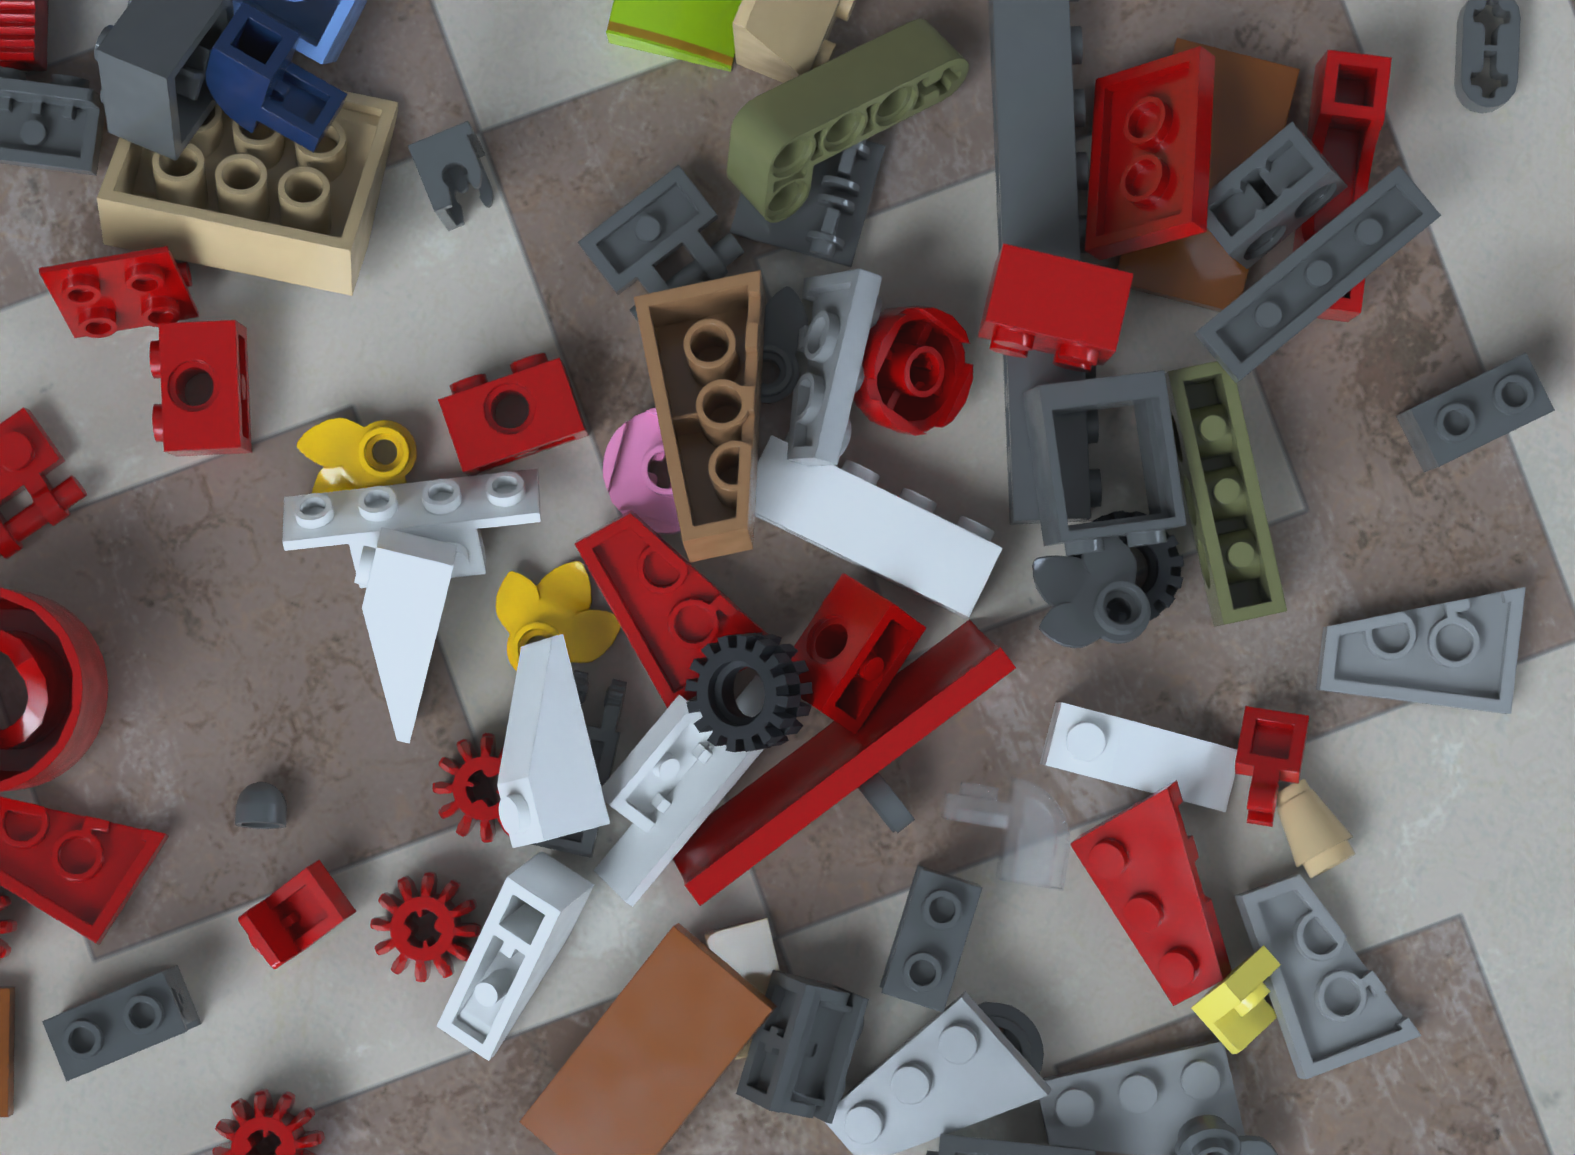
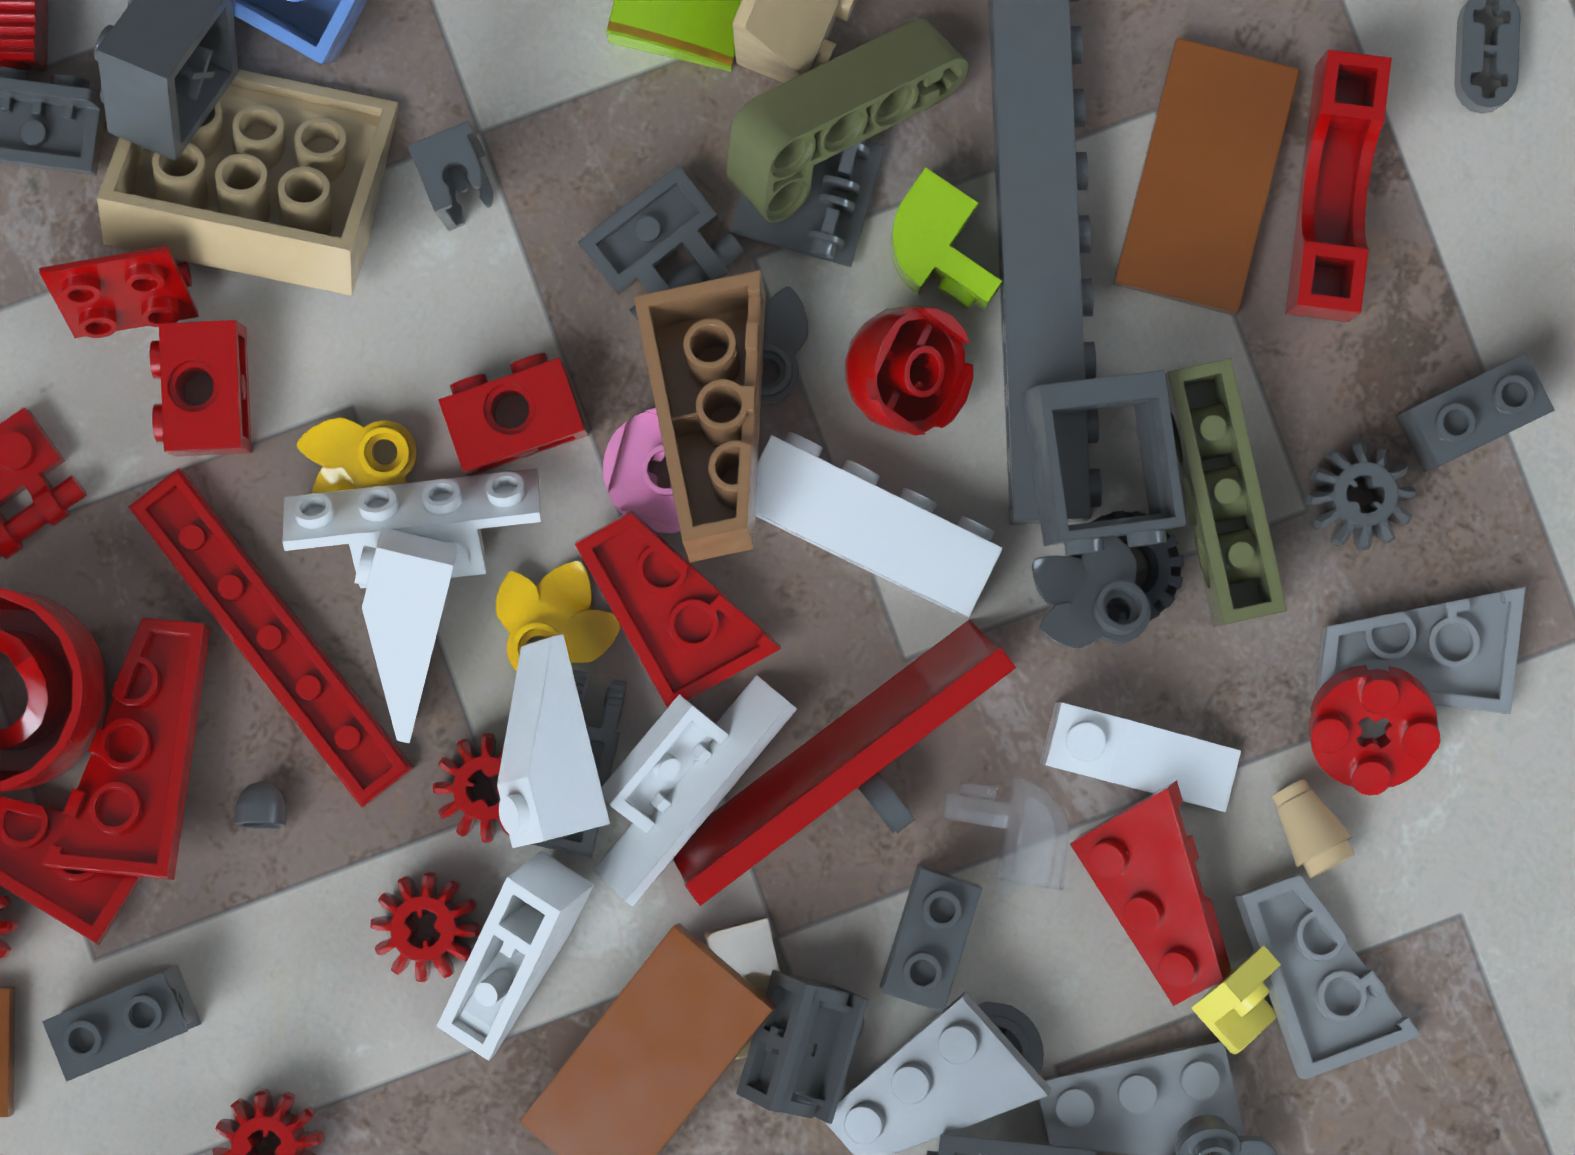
dark blue brick [205,2,347,153] -> none
red bracket [238,860,357,969] -> none
black tyre [685,632,813,752] -> none
light grey wing [787,268,883,466] -> none
red brick [791,573,926,735] -> none
red brick [978,243,1134,373] -> none
red plate [1085,46,1215,260] -> none
dark grey plate [1194,165,1441,383] -> none
dark grey brick [1207,122,1348,269] -> none
red plate [1235,706,1309,827] -> none
none -> red wing [42,618,211,880]
none -> red tile [128,468,414,808]
none -> lime brick [891,167,1002,310]
none -> dark grey gear [1304,441,1416,551]
none -> red plate [1308,665,1441,796]

